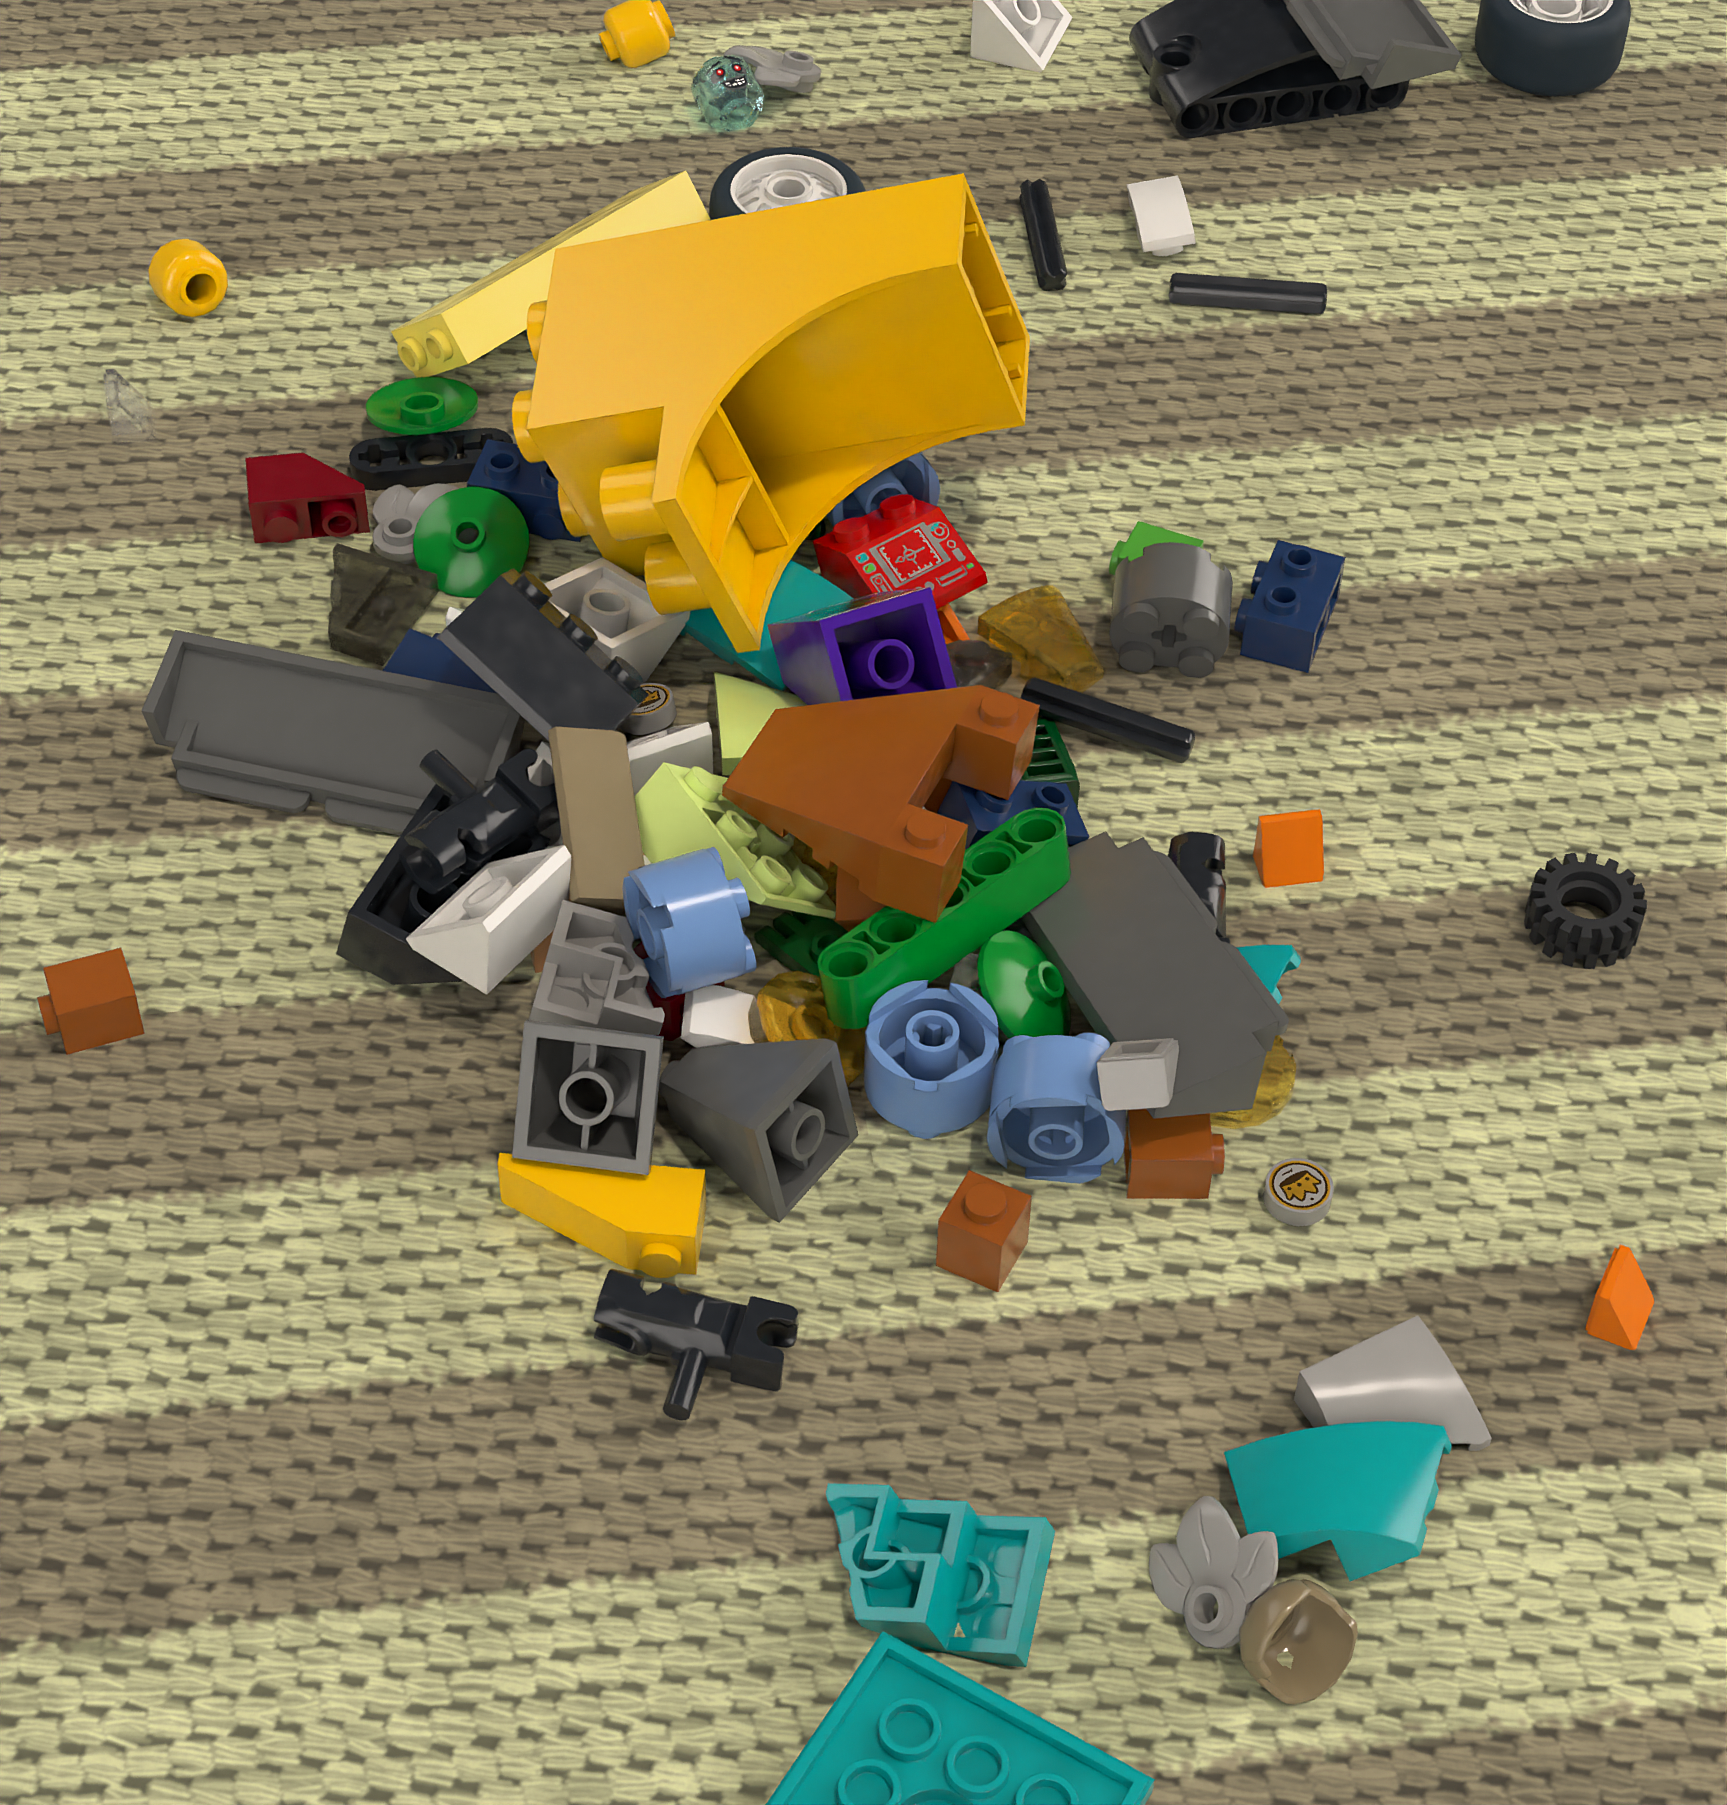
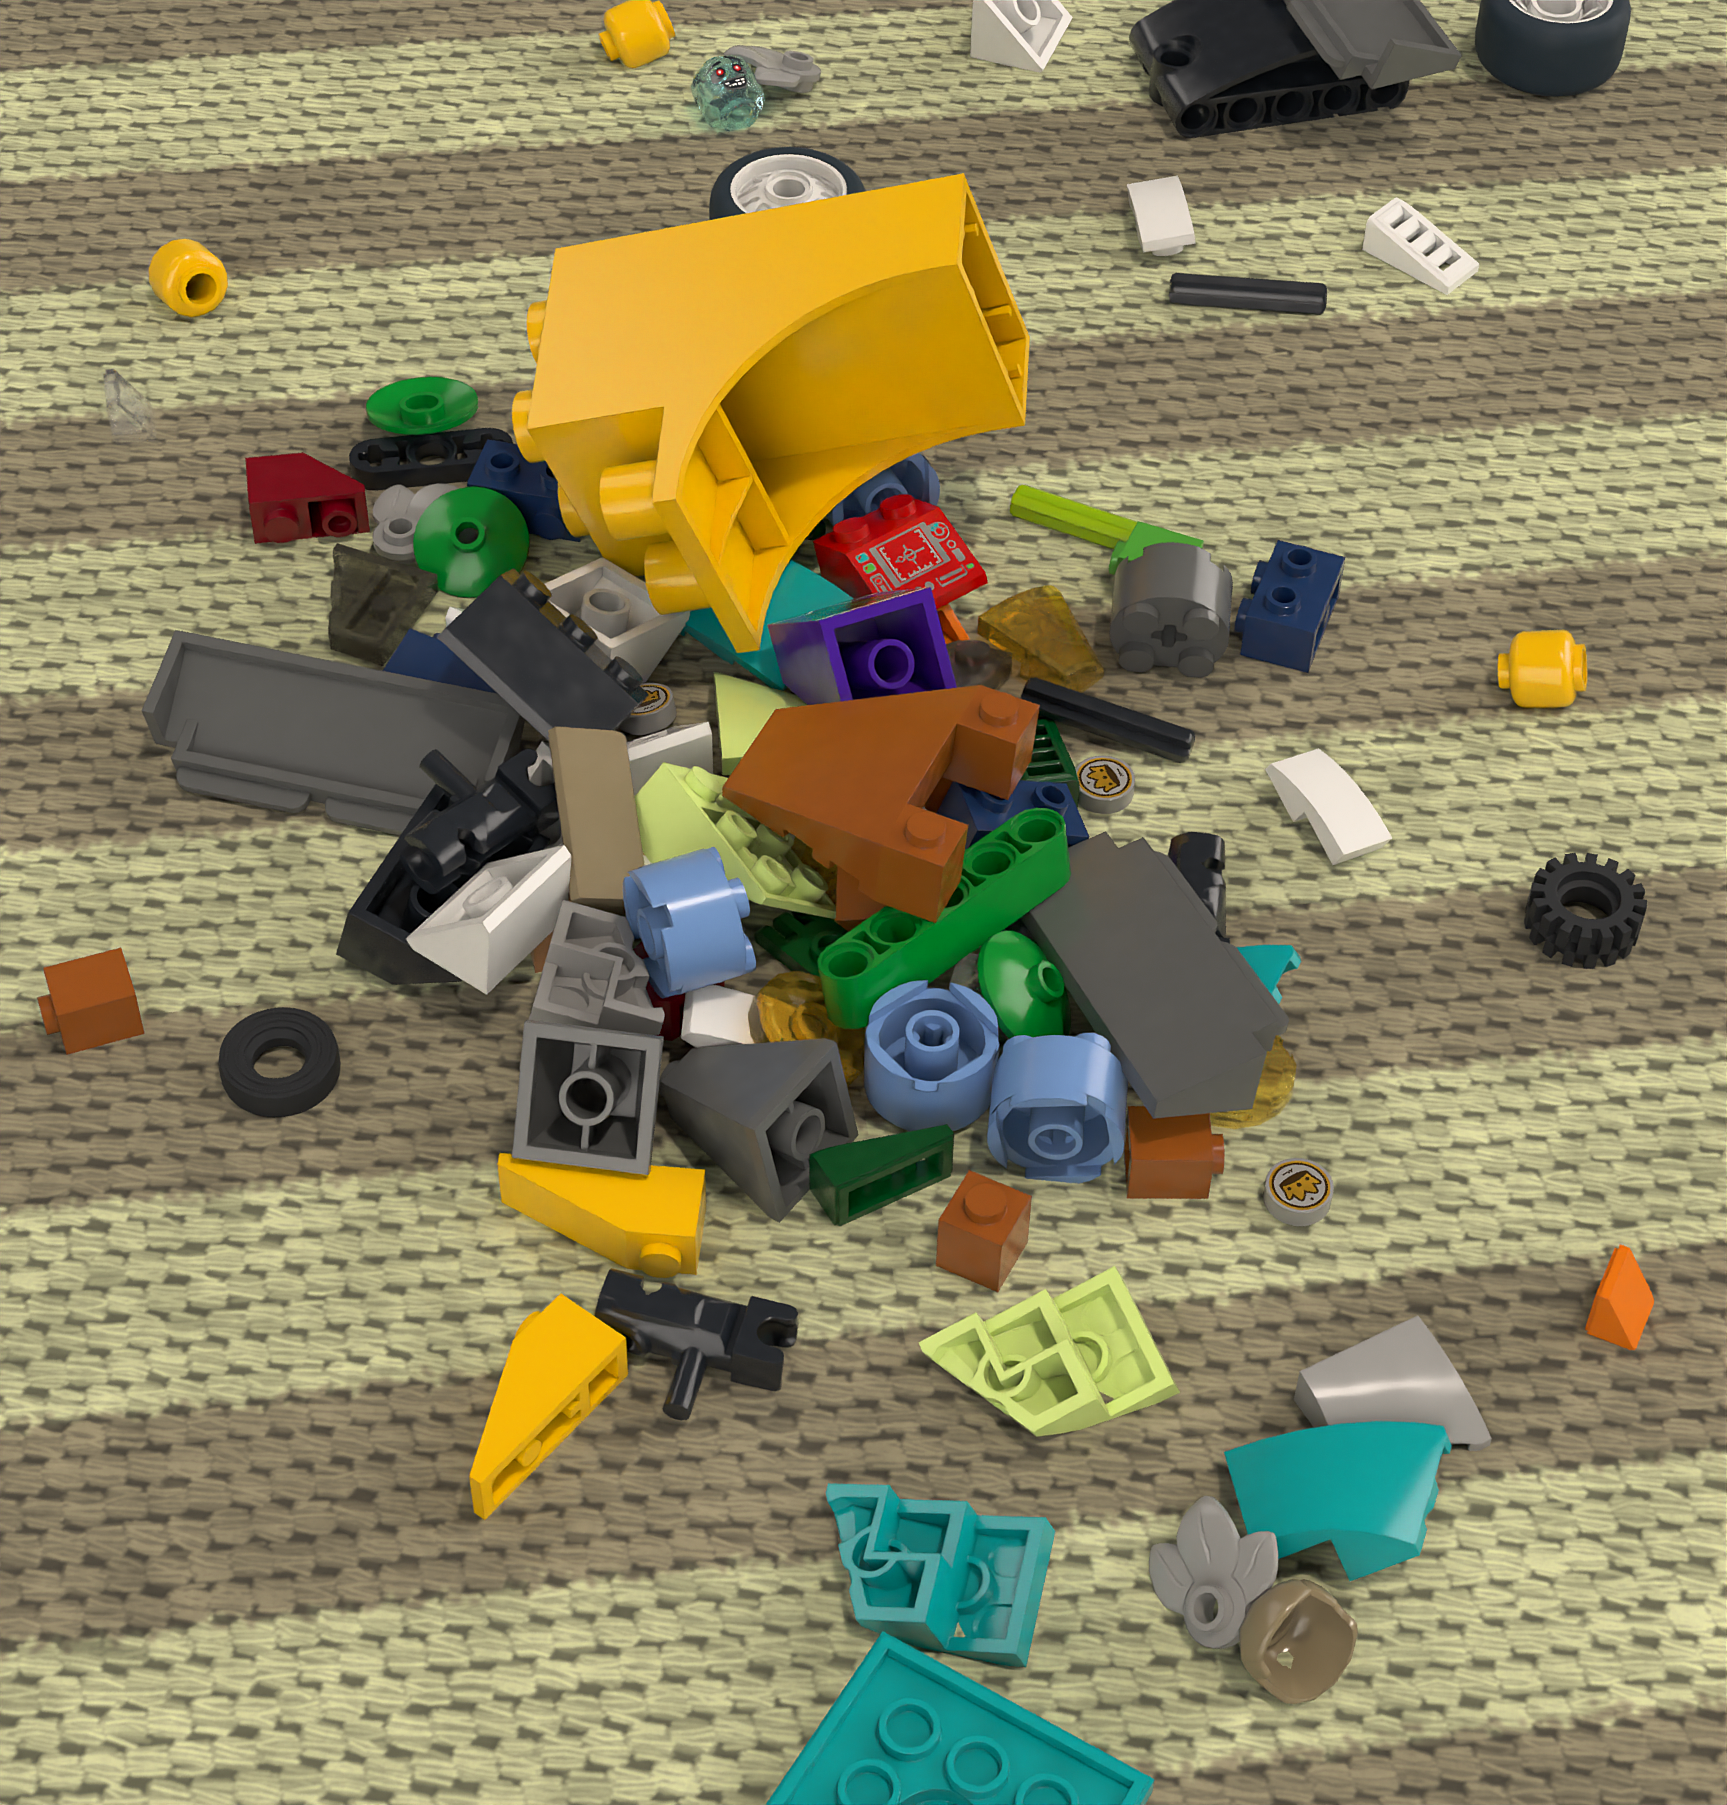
light yellow brick [391,171,710,378] -> none
black axle [1019,179,1068,291] -> none
light grey slope [1096,1038,1179,1111] -> none
orange slope [1253,809,1324,888] -> none
none -> black tyre [218,1007,341,1117]
none -> yellow slope [469,1293,628,1520]
none -> dark green slope [809,1124,954,1227]
none -> yellowish green slope [918,1266,1180,1437]
none -> lime axle [1010,484,1138,550]
none -> tile [1076,755,1135,814]
none -> white slope [1265,748,1392,865]
none -> white slope [1362,197,1479,295]
none -> yellow head [1498,630,1587,708]

